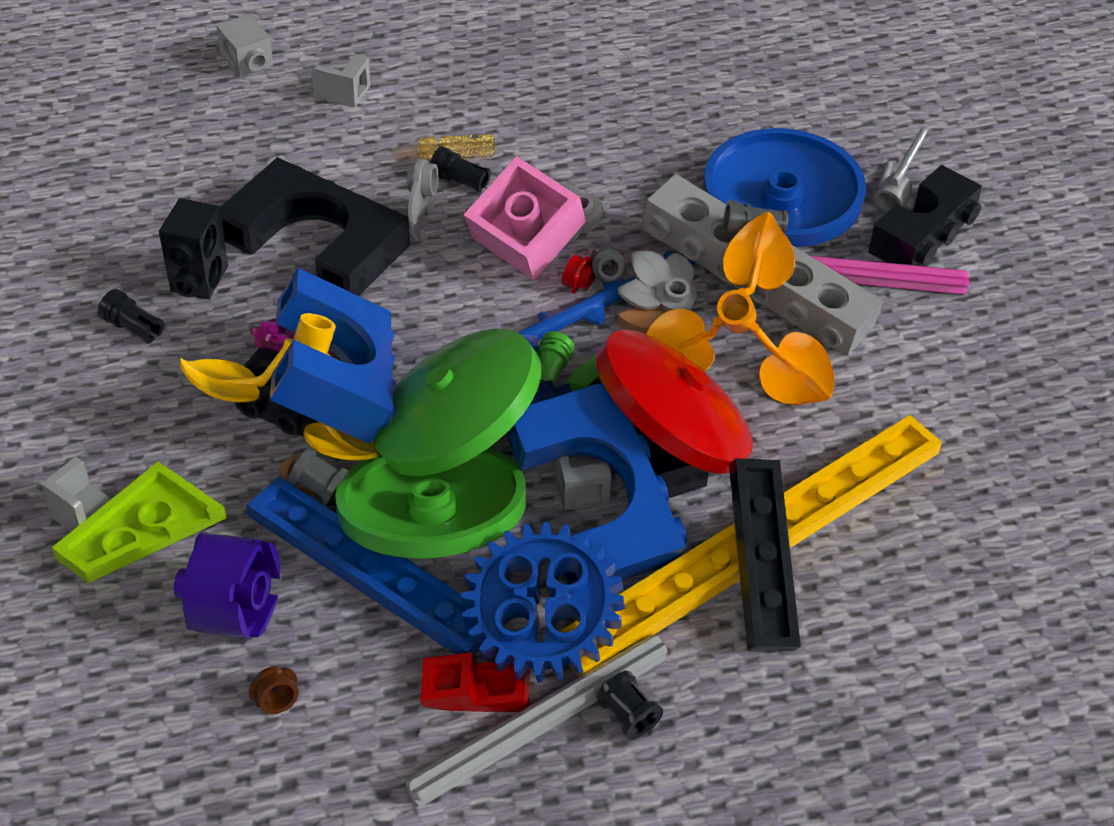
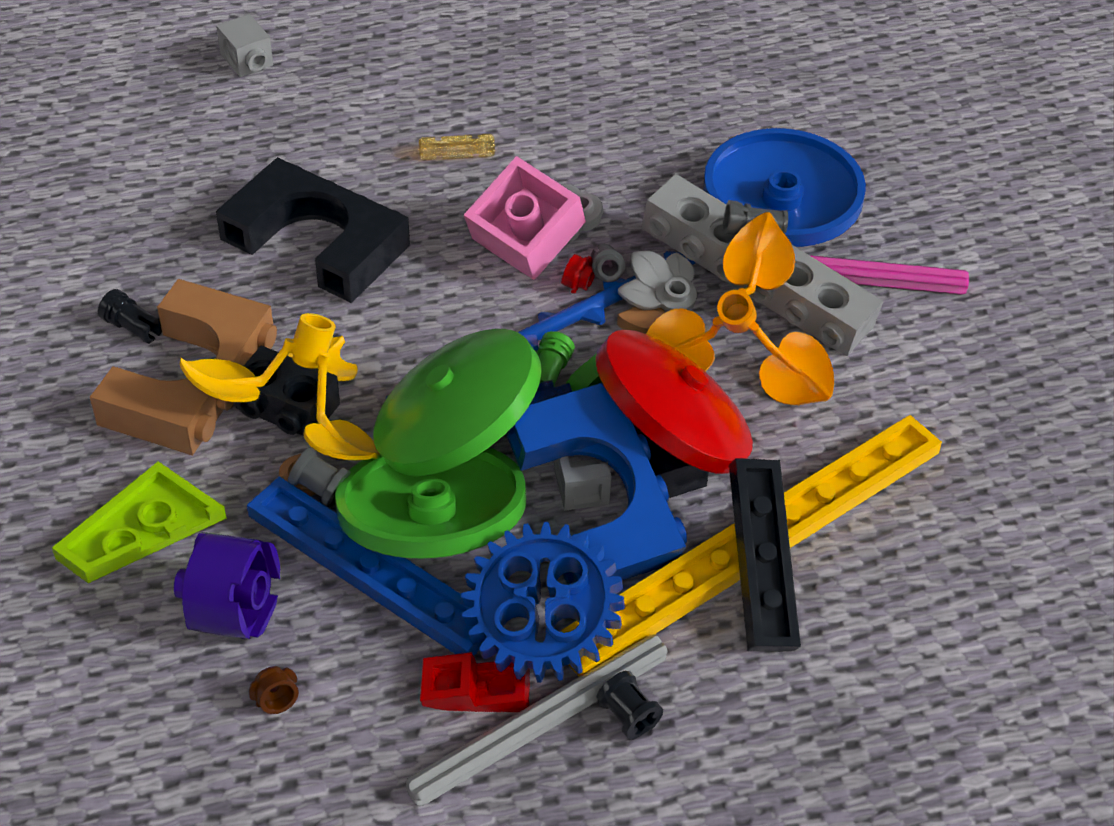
light grey panel [41,457,111,531] -> none
black brick [159,198,228,300] -> none
magenta axle [250,318,295,352] -> none
blue arch [270,268,396,444] -> none
light grey panel [311,54,371,107] -> none
light grey plate [407,159,438,241] -> none
black pin [430,146,491,193] -> none
black arch [868,164,982,266] -> none
light grey plant [870,128,928,213] -> none
none -> medium nougat arch [90,279,277,456]

